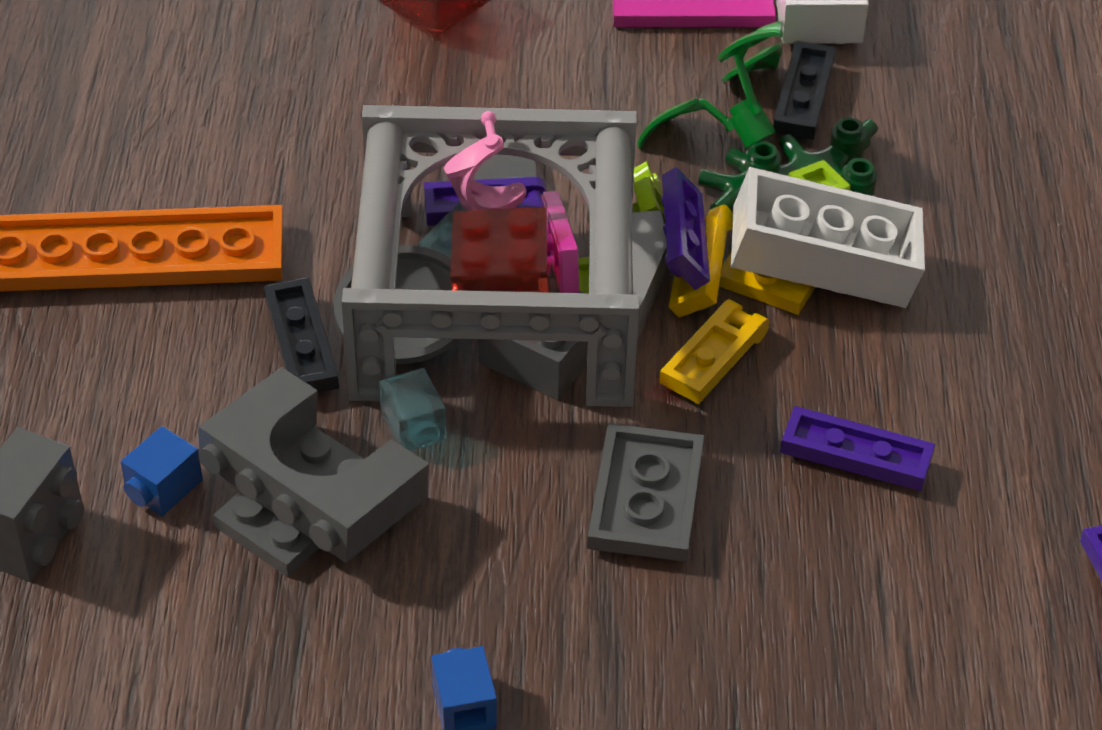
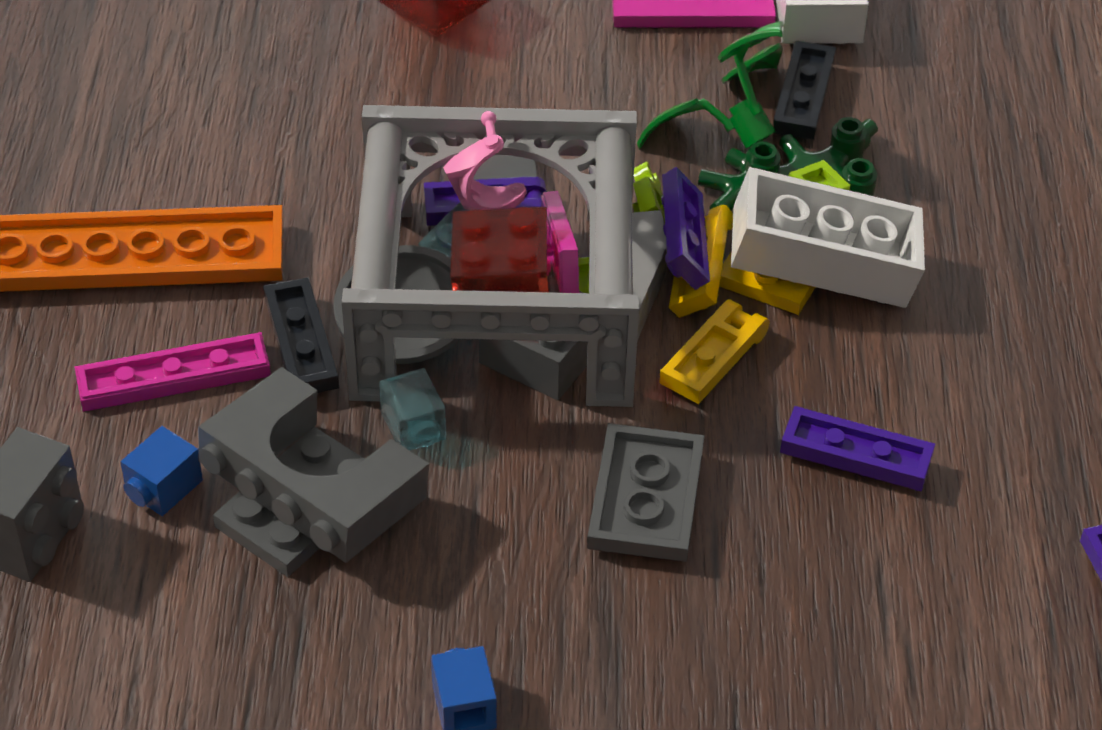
none -> dark pink tile [74,332,271,412]

